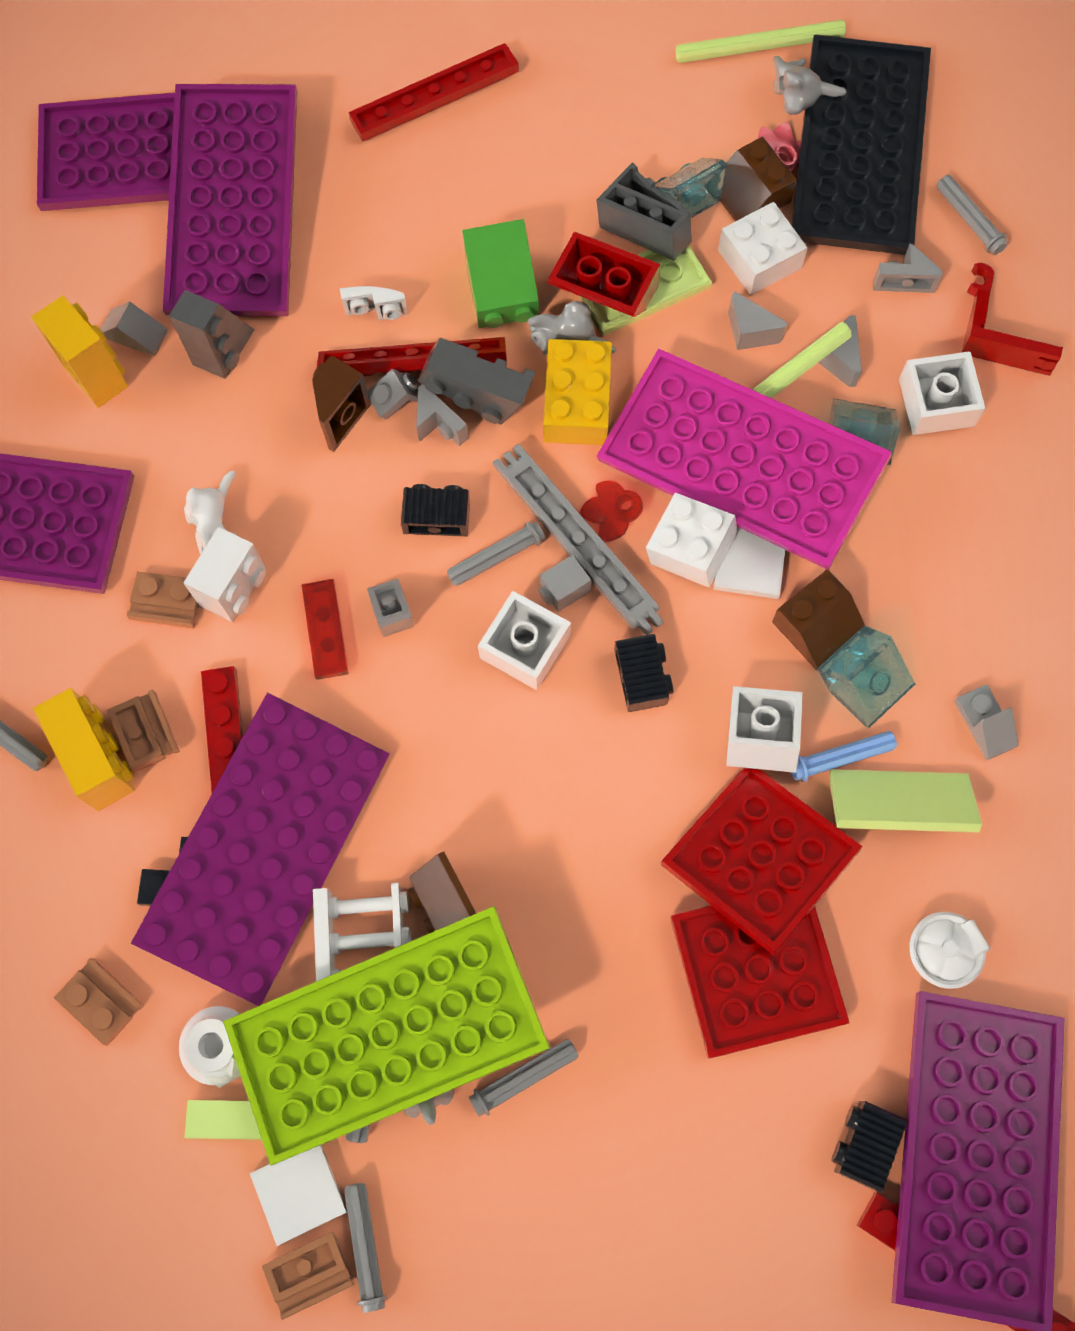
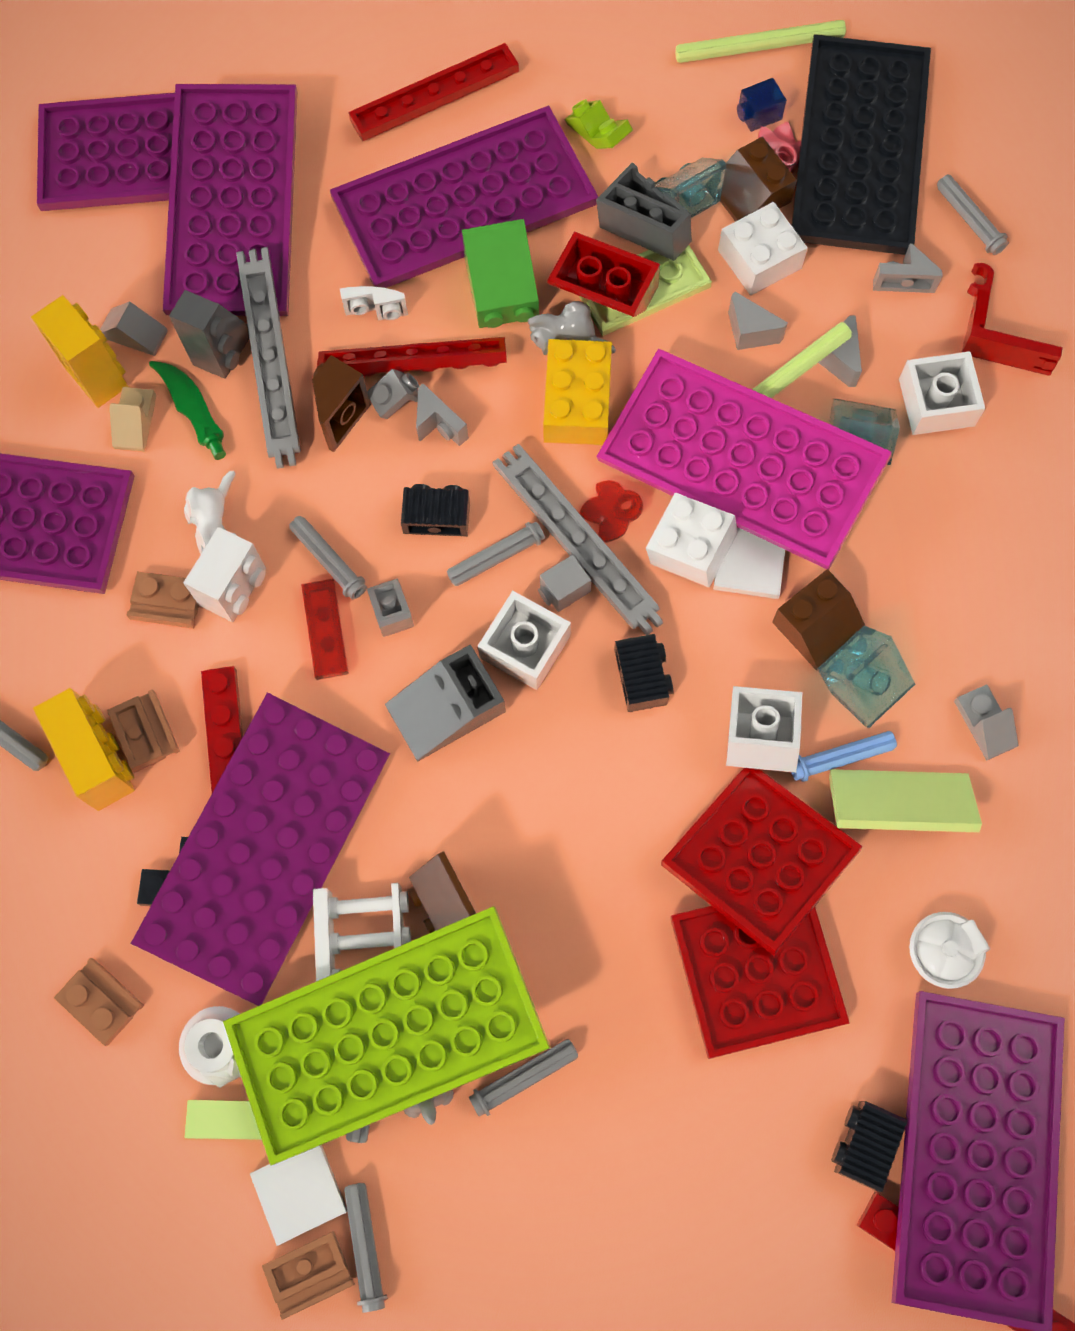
dark grey wedge [417,338,536,425] -> none
light grey animal [773,56,847,115] -> none
none -> tan slope [109,387,157,452]
none -> green sword [149,361,226,460]
none -> light grey hinge [236,247,301,469]
none -> light grey axle [289,516,367,600]
none -> magenta plate [330,105,598,288]
none -> slope [385,644,506,762]
none -> lime slope [564,99,633,149]
none -> clear blue brick [737,78,787,132]

